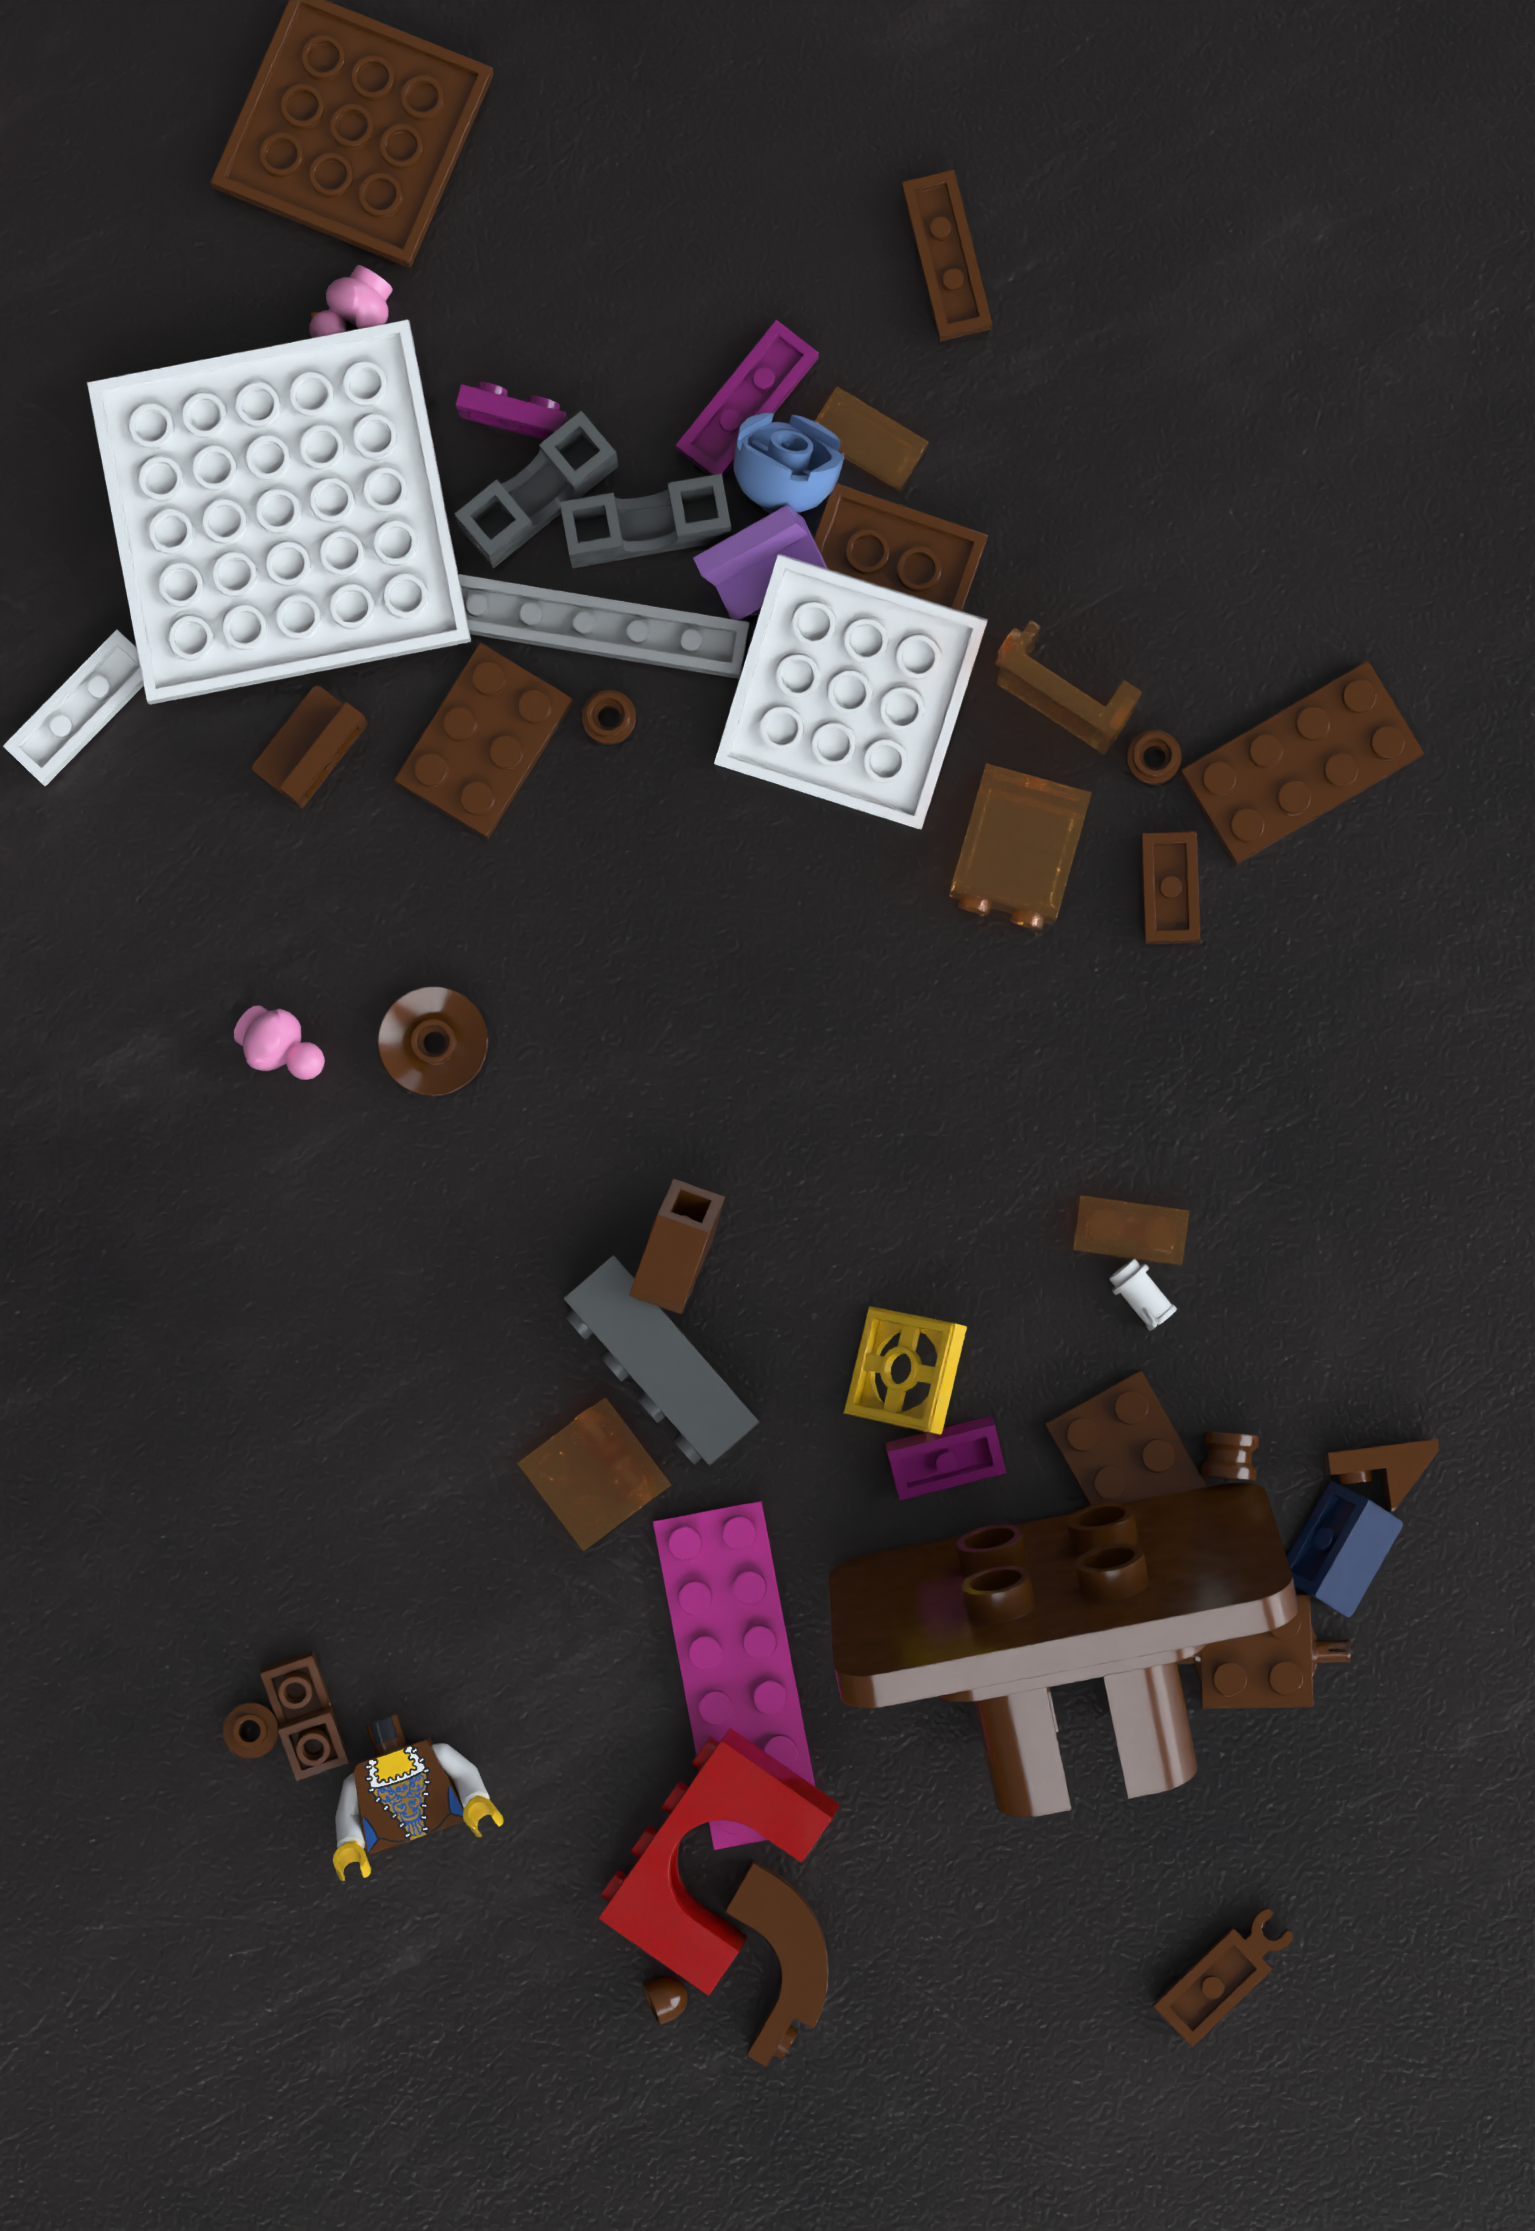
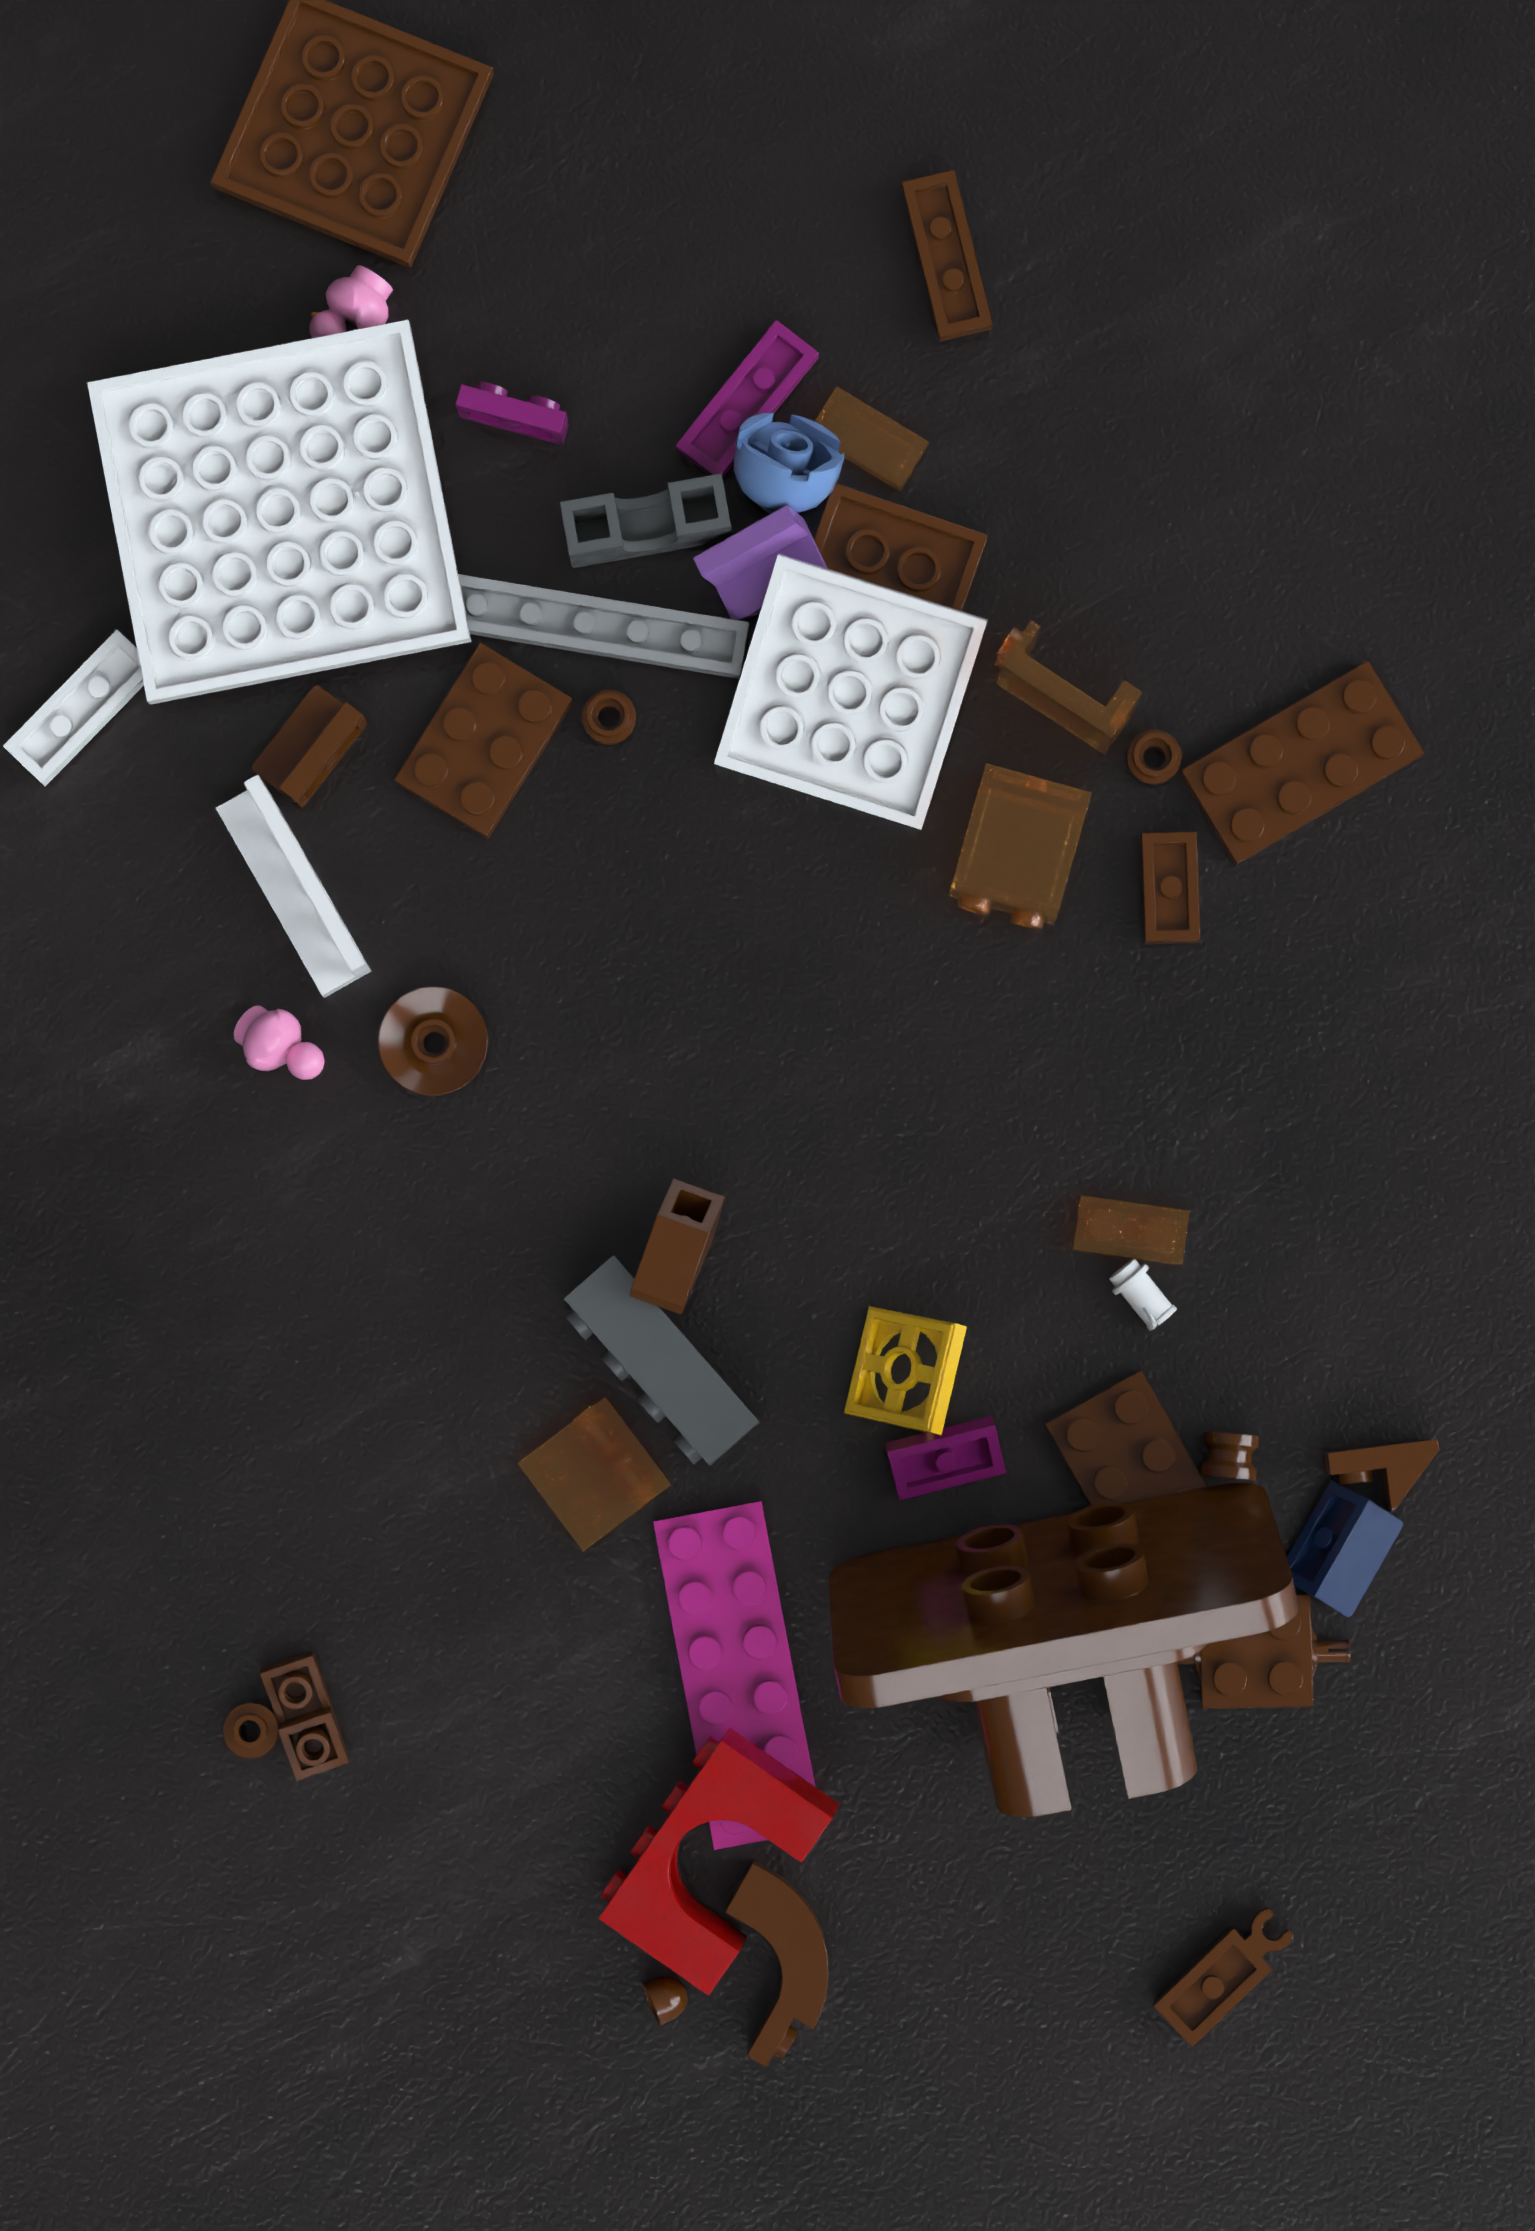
torso [333,1714,504,1881] -> none
dark grey arch [455,411,618,569] -> none
none -> white fence [216,775,371,998]

